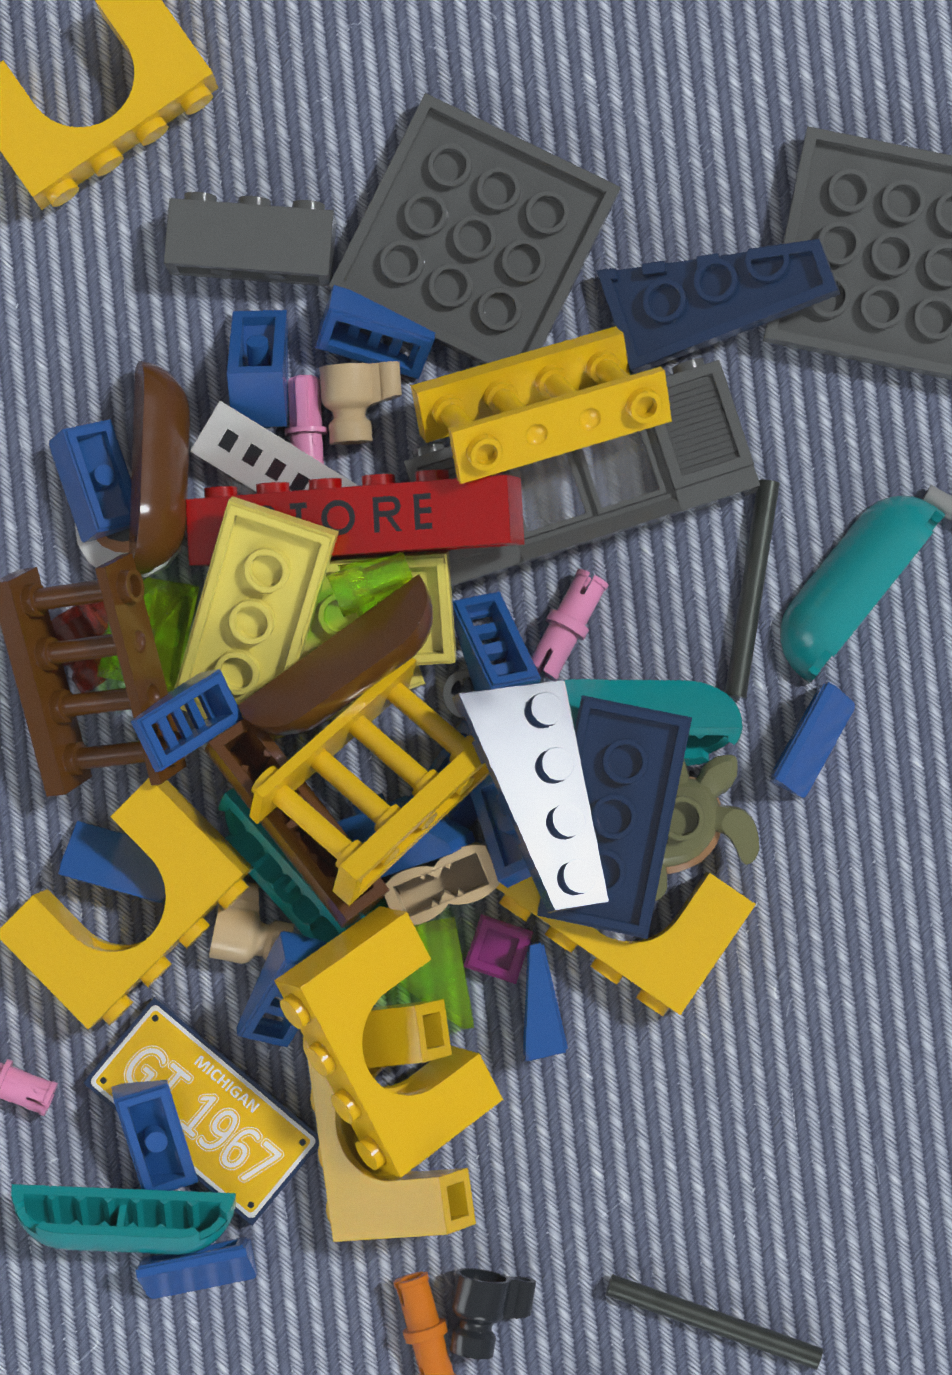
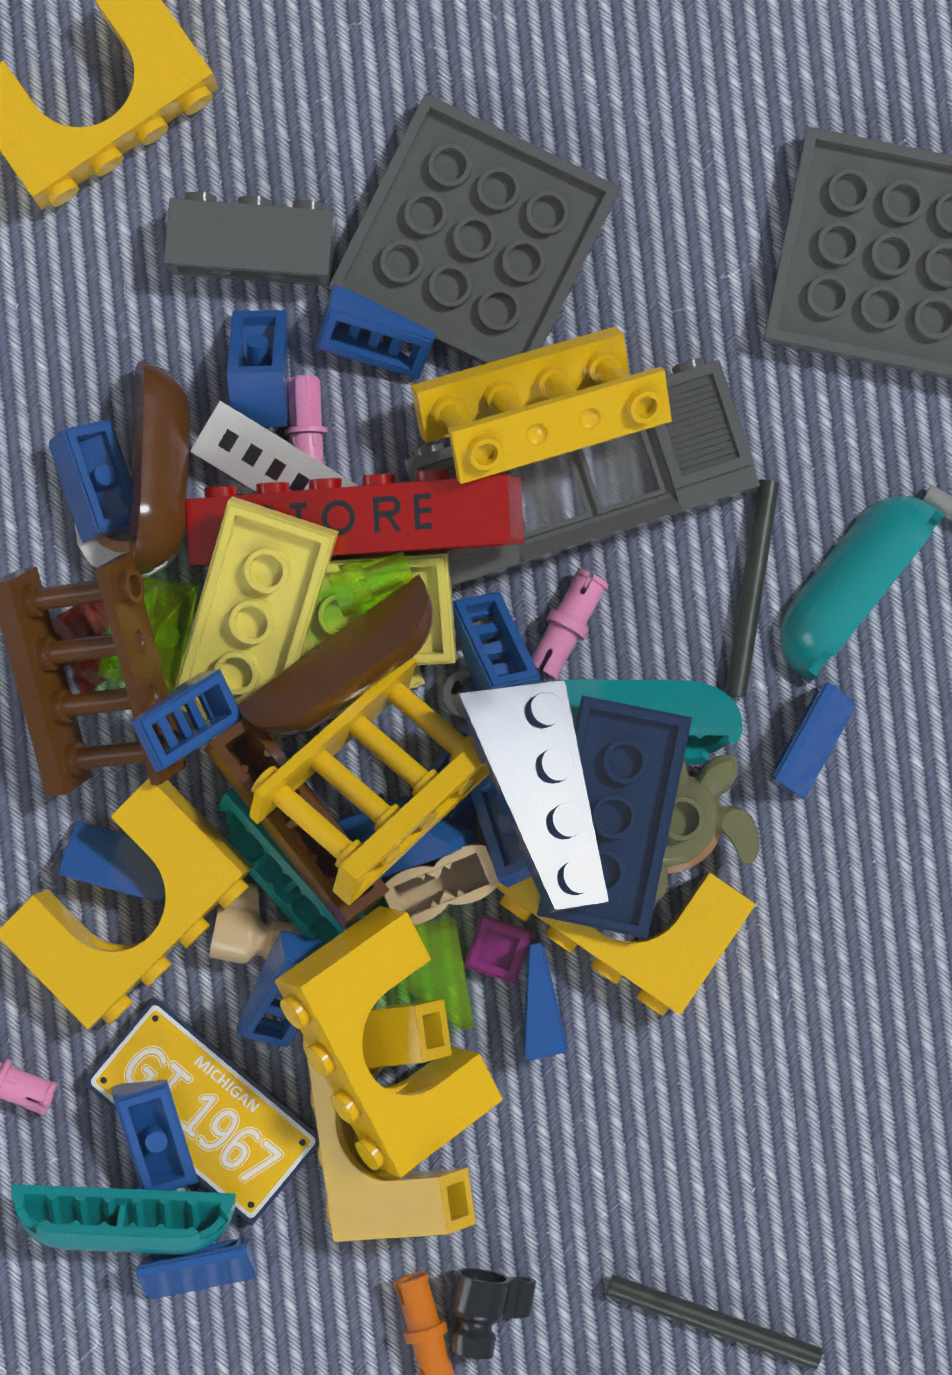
tan piece [319,361,402,445] -> none
dark blue wing [596,239,840,374] -> none

